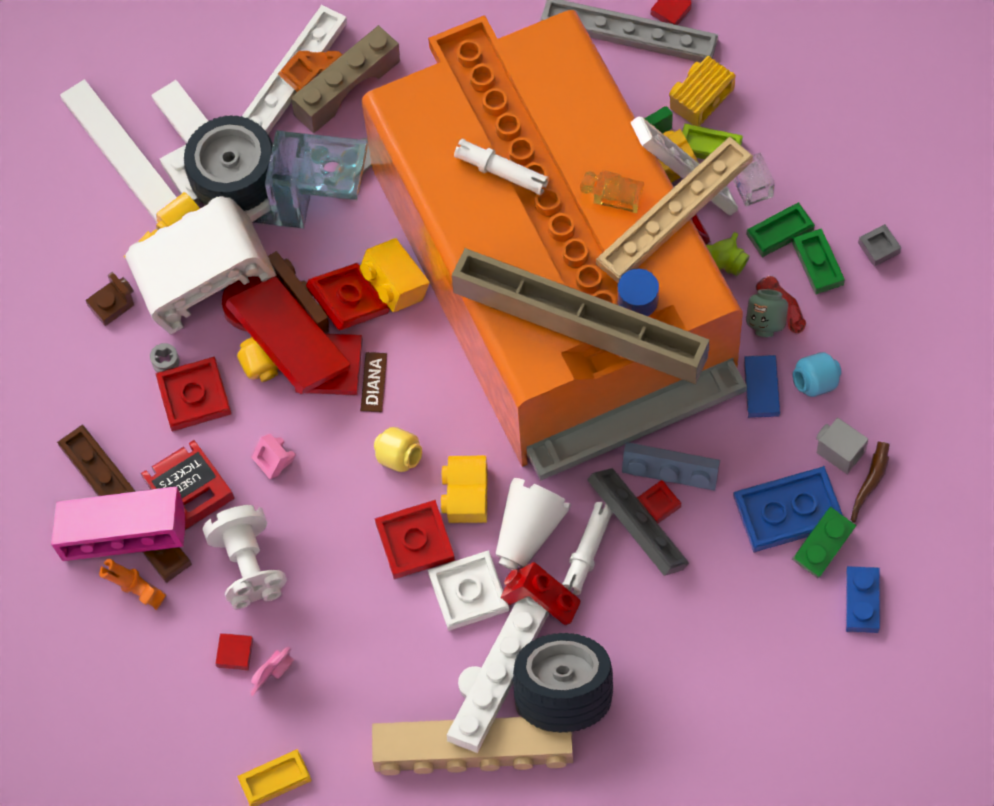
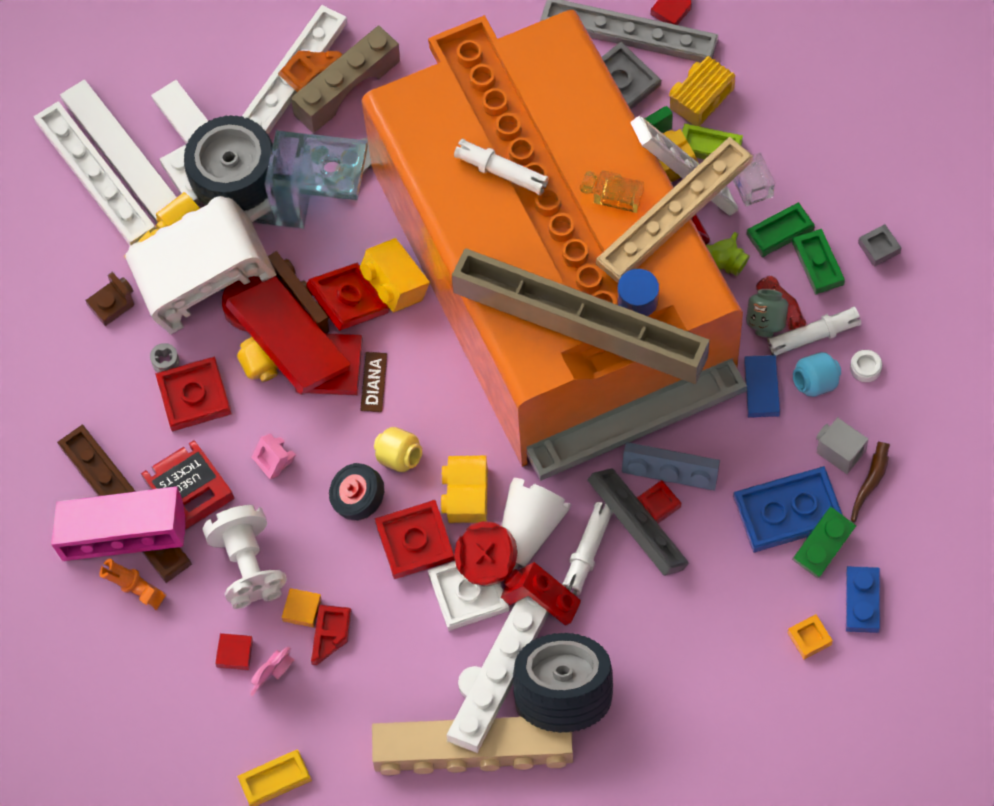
none -> white plate [33,101,156,246]
none -> light orange tile [281,588,322,628]
none -> red tile [311,605,352,665]
none -> black wheel [329,463,385,521]
none -> red tile [454,521,518,586]
none -> flat silver tile [602,42,662,109]
none -> white pin [767,307,861,356]
none -> light orange tile [787,614,833,660]
none -> white tile [850,350,882,382]

